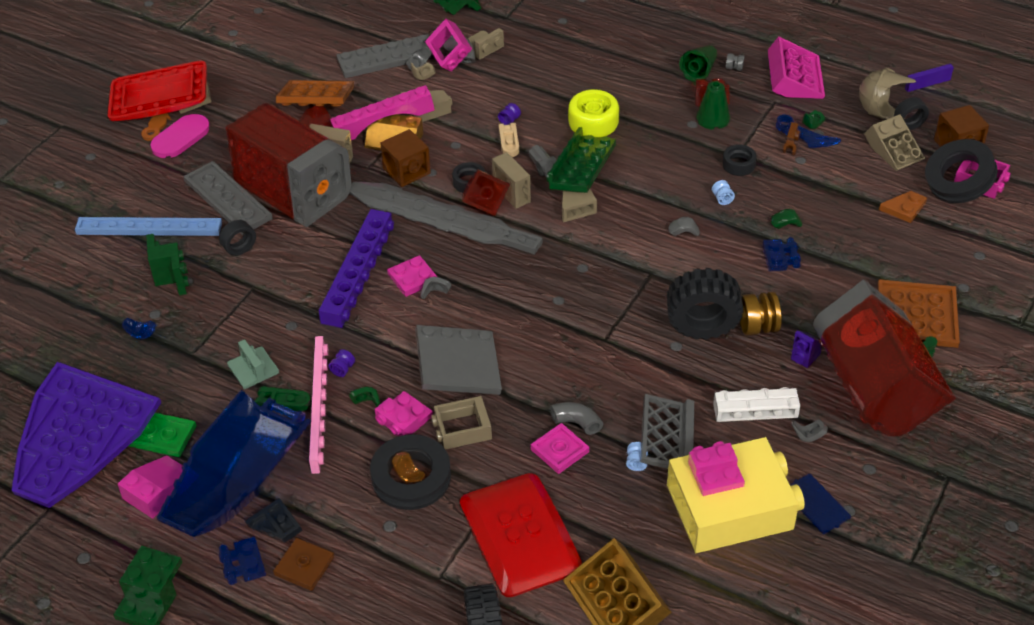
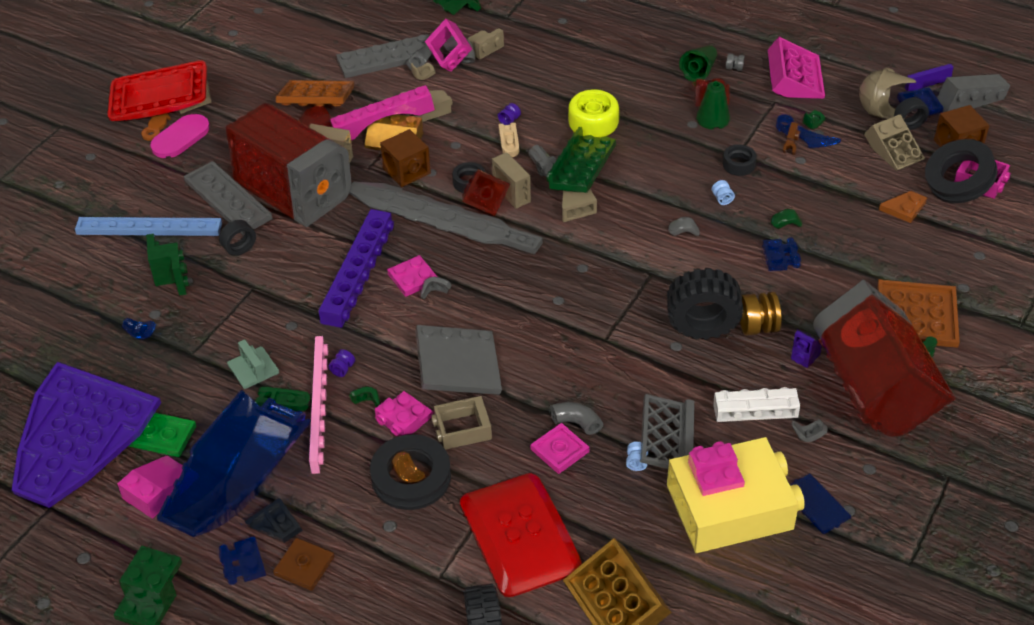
none -> clear blue plate [897,87,944,115]
none -> dark grey wedge [934,74,1011,113]

